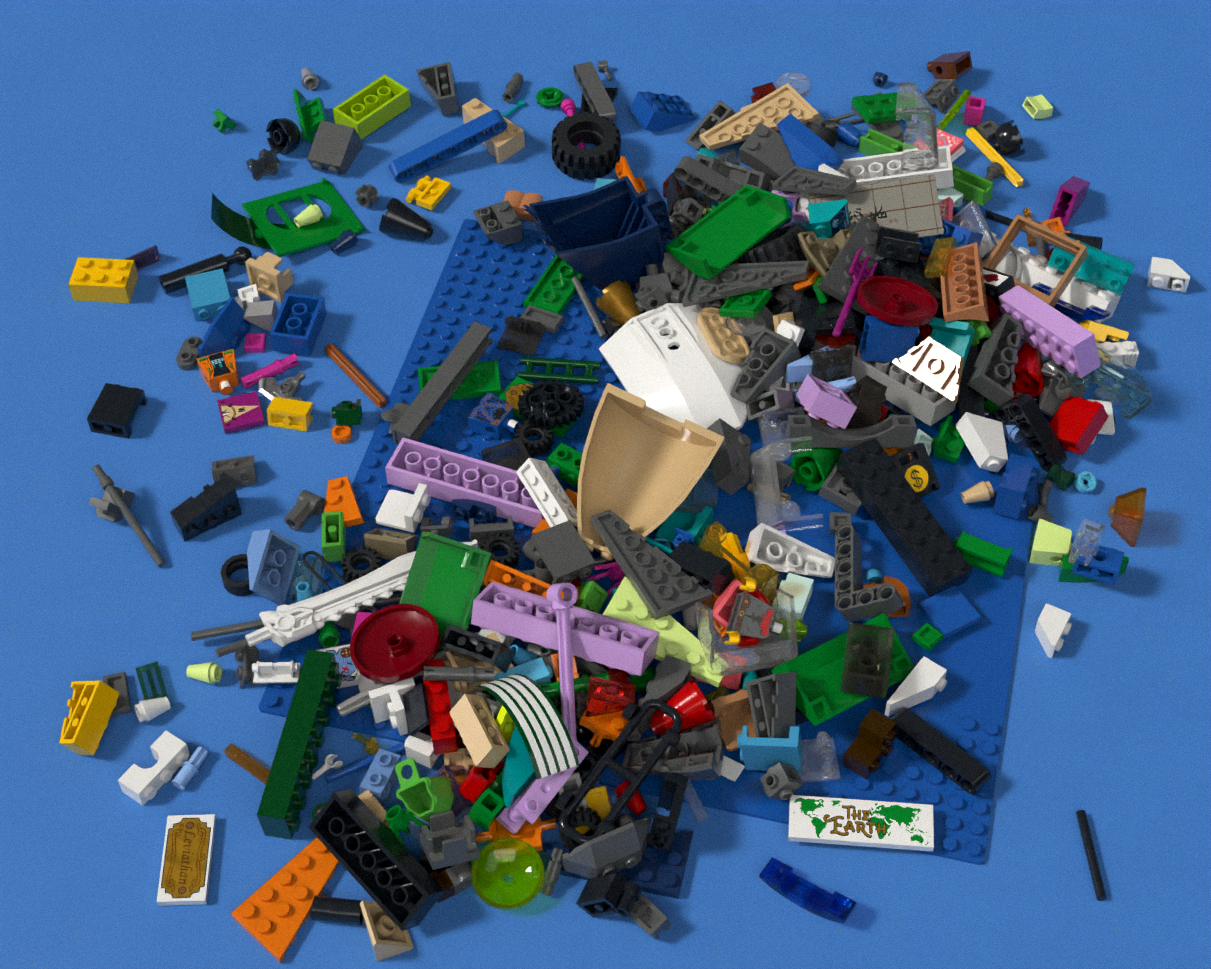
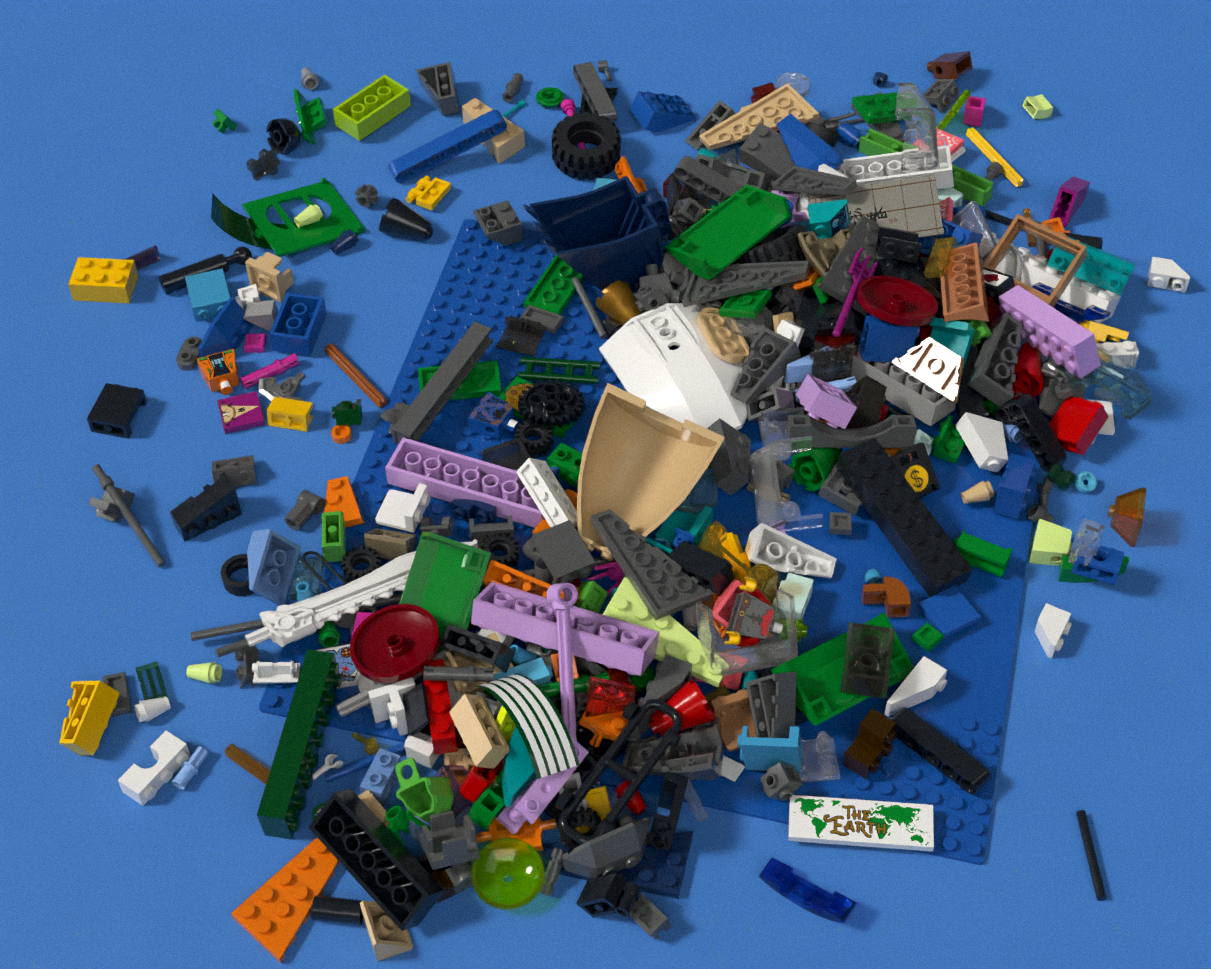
tile [157,814,216,906] -> none
dark grey slope [307,120,364,175] -> none
nougat brick [503,190,543,222] -> none
dark grey beam [835,523,903,622] -> none
dark grey plate [976,120,999,141] -> none
black cylinder [992,120,1025,157] -> none

